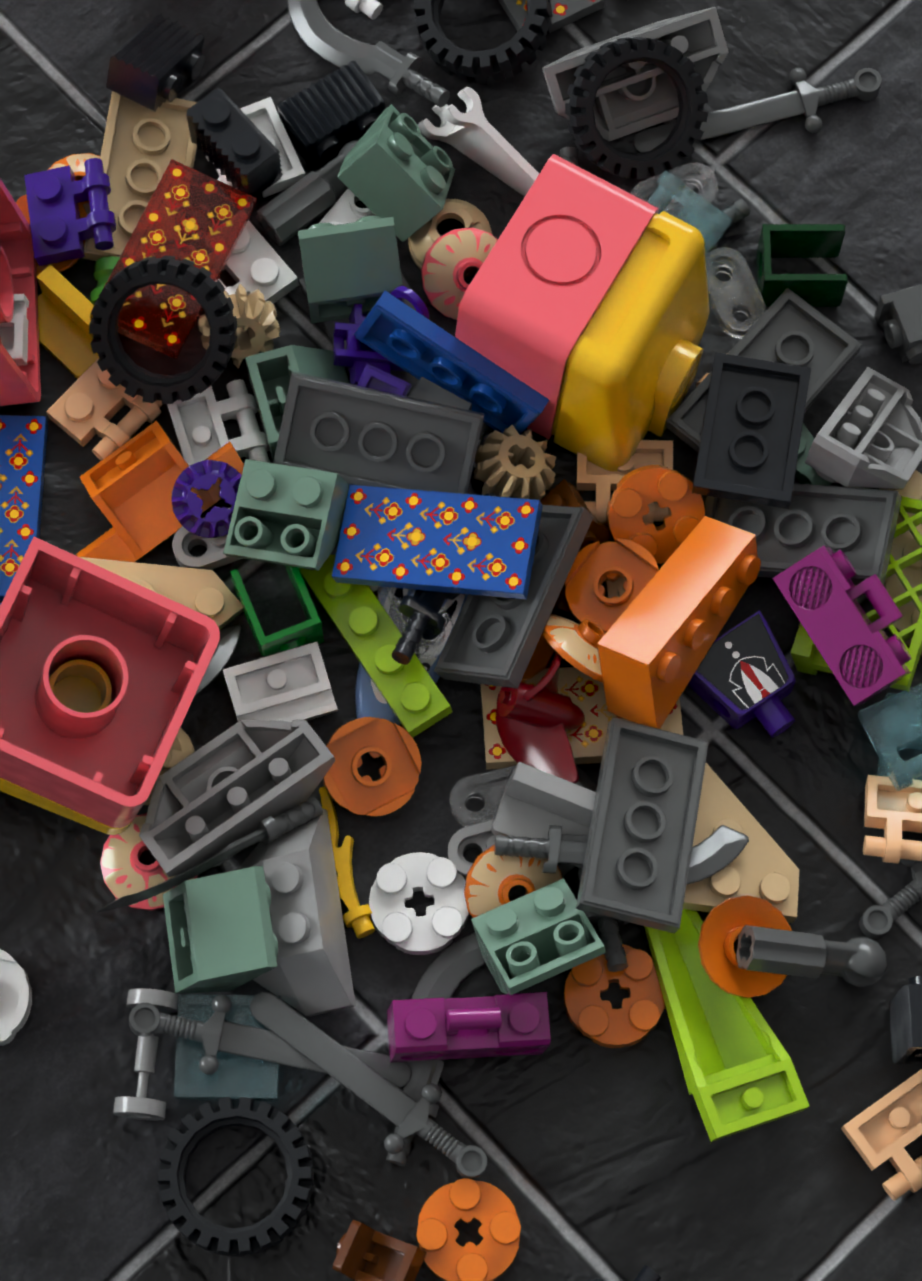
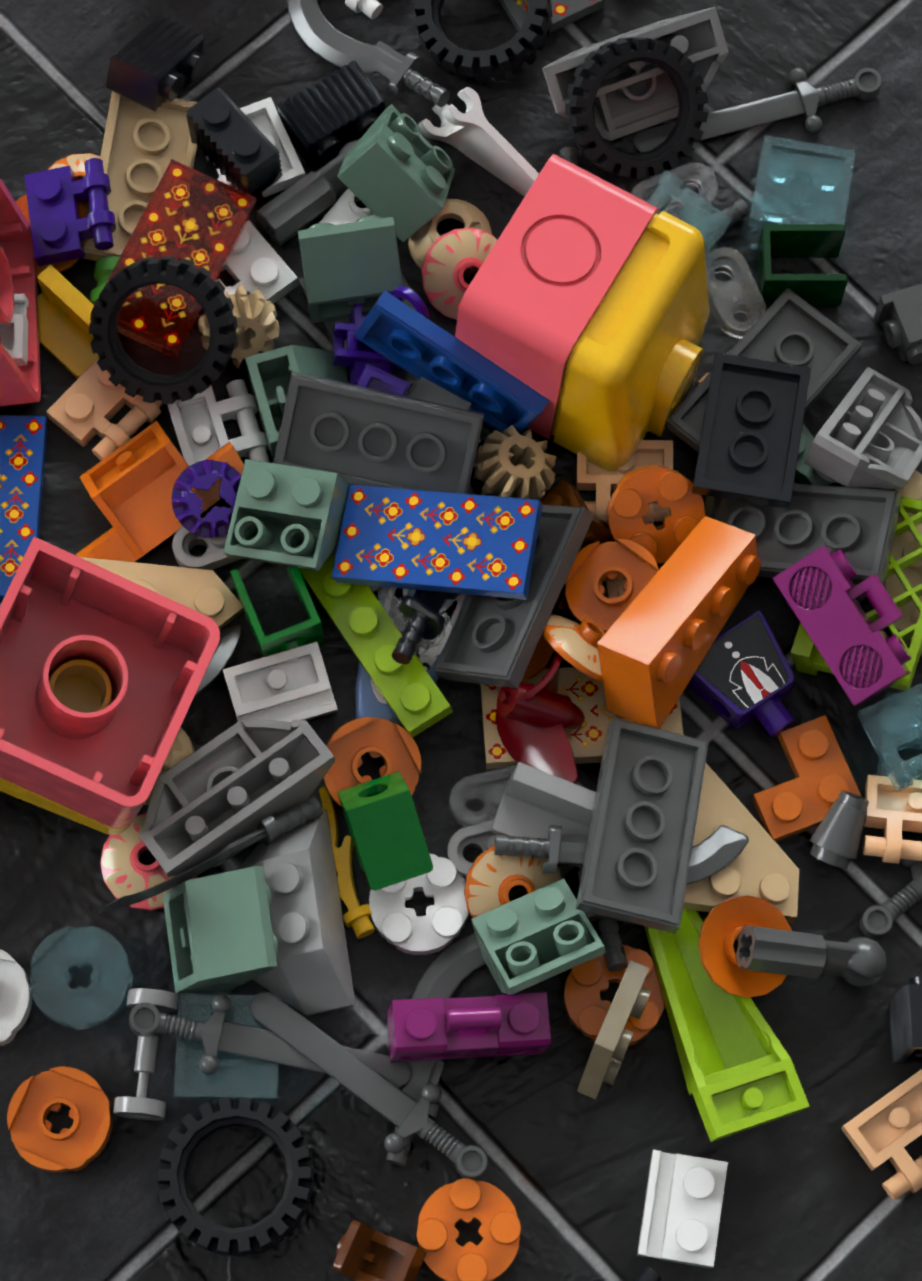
none -> orange plate [7,1066,113,1173]
none -> clear light blue plate [29,926,134,1031]
none -> green piece [337,771,433,890]
none -> dark tan plate [577,960,651,1100]
none -> white plate [637,1149,728,1269]
none -> clear light blue plate [748,135,856,228]
none -> orange plate [752,715,862,842]
none -> dark grey cone [810,790,869,869]

